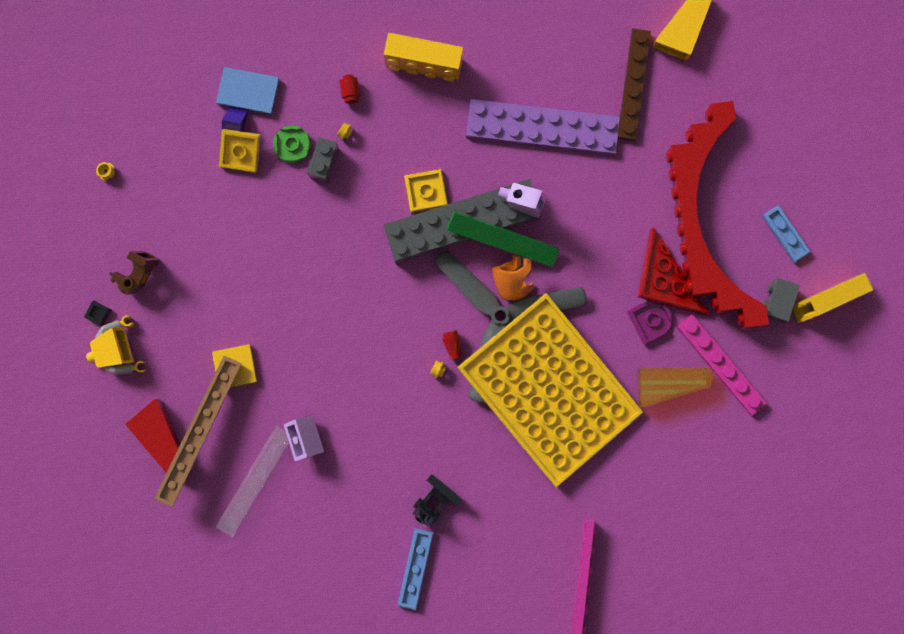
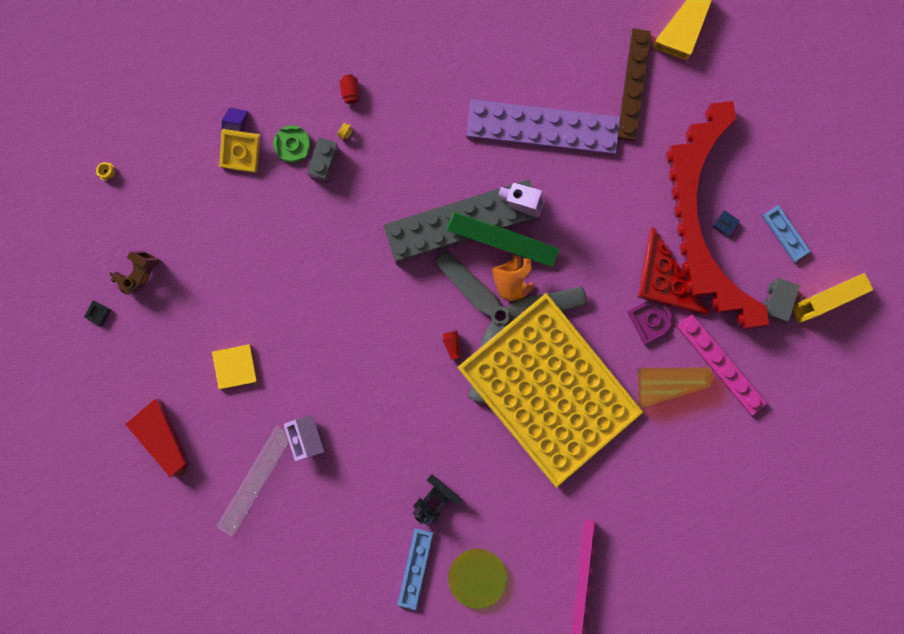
yellow torso [86,315,146,375] -> none
medium nougat plate [154,356,242,507] -> none
medium blue tile [216,67,280,115] -> none
yellow brick [384,33,463,82] -> none
yellow tile [404,169,448,213] -> none
yellow plate [430,360,446,379] -> none
none -> clear neon green tile [448,548,507,609]
none -> dark blue tile [712,210,740,237]

